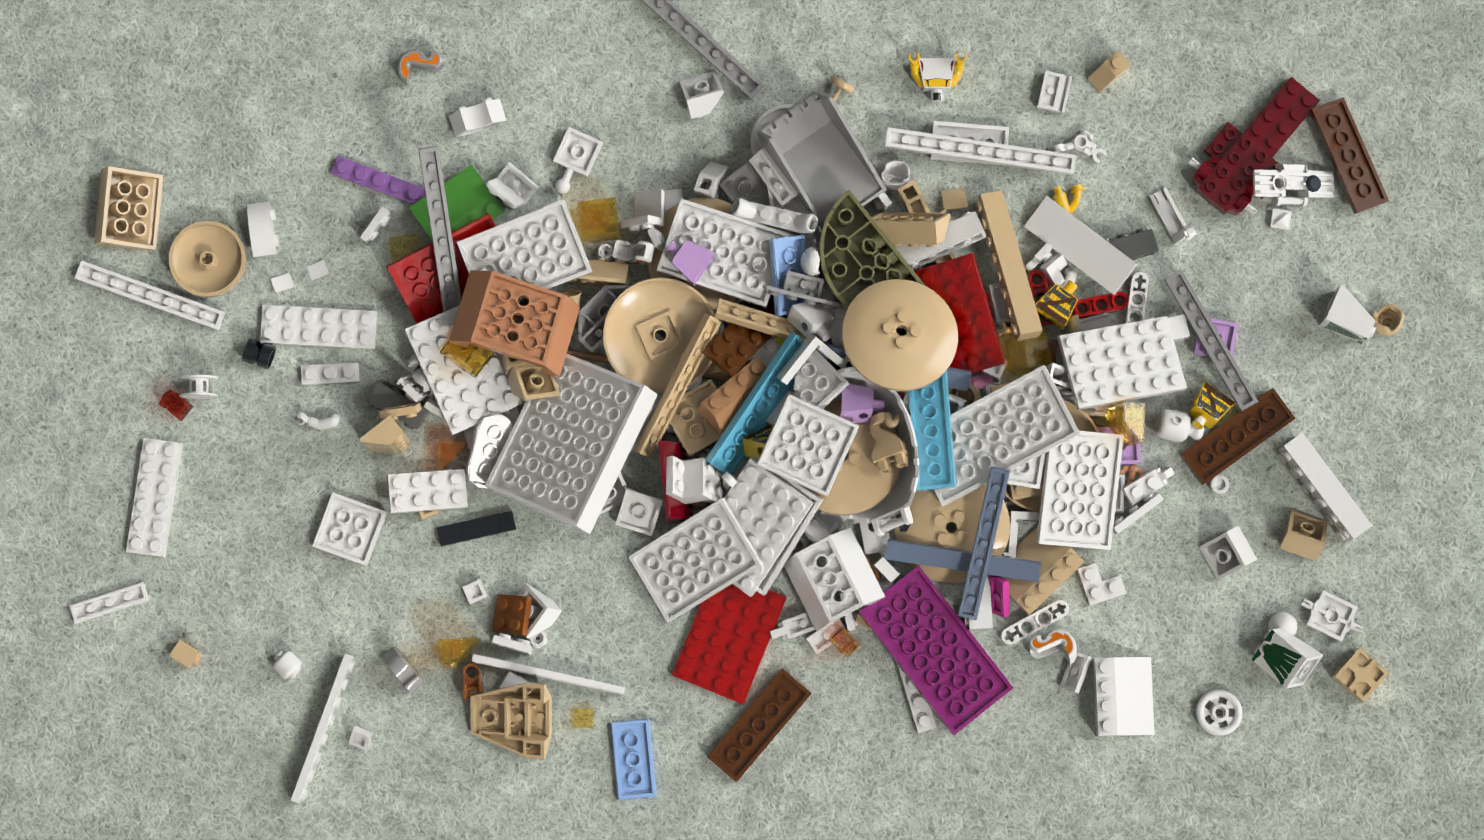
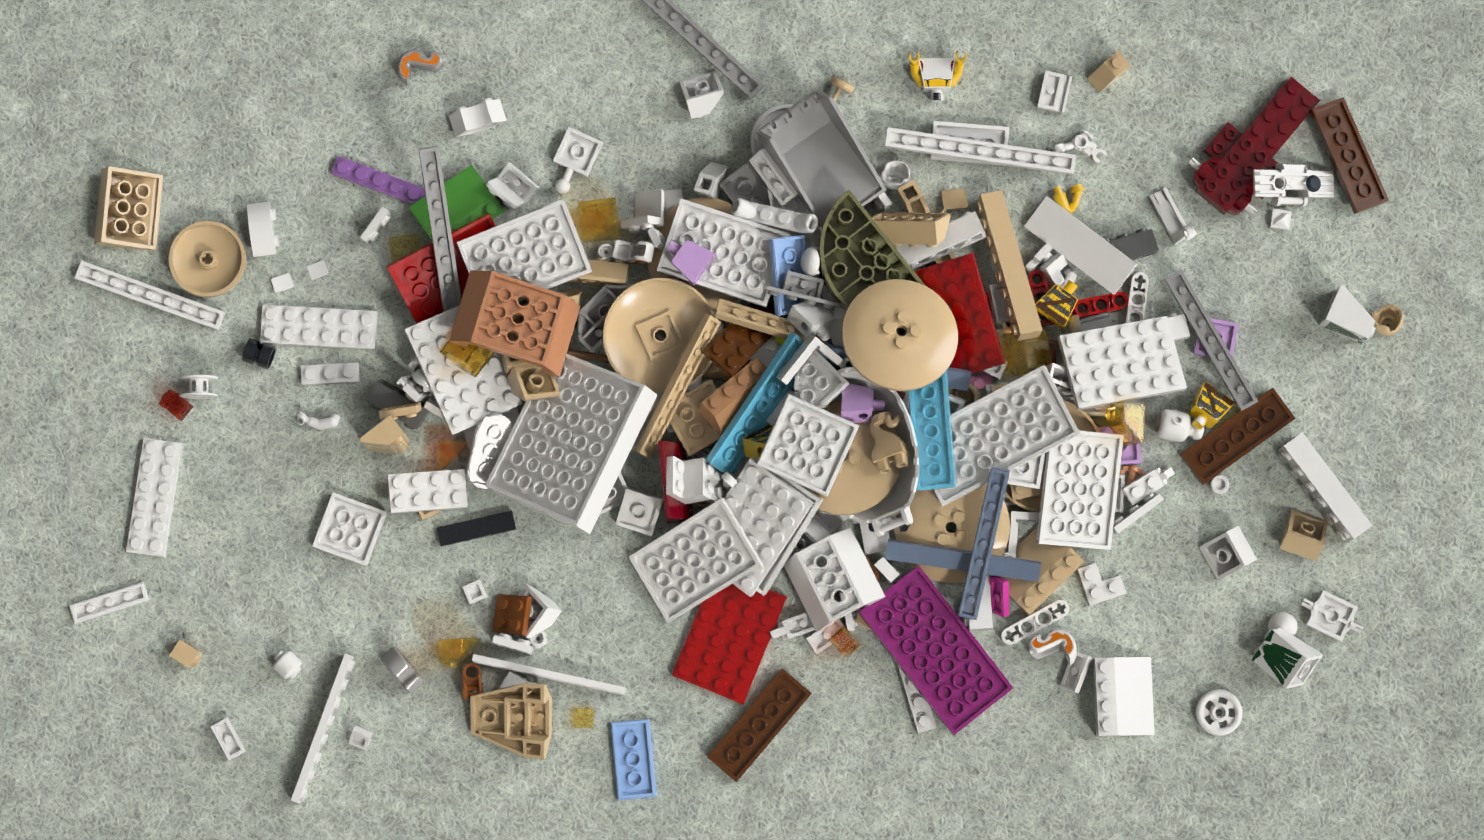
tan piece [1331,647,1389,703] -> none
none -> white plate [211,717,247,761]

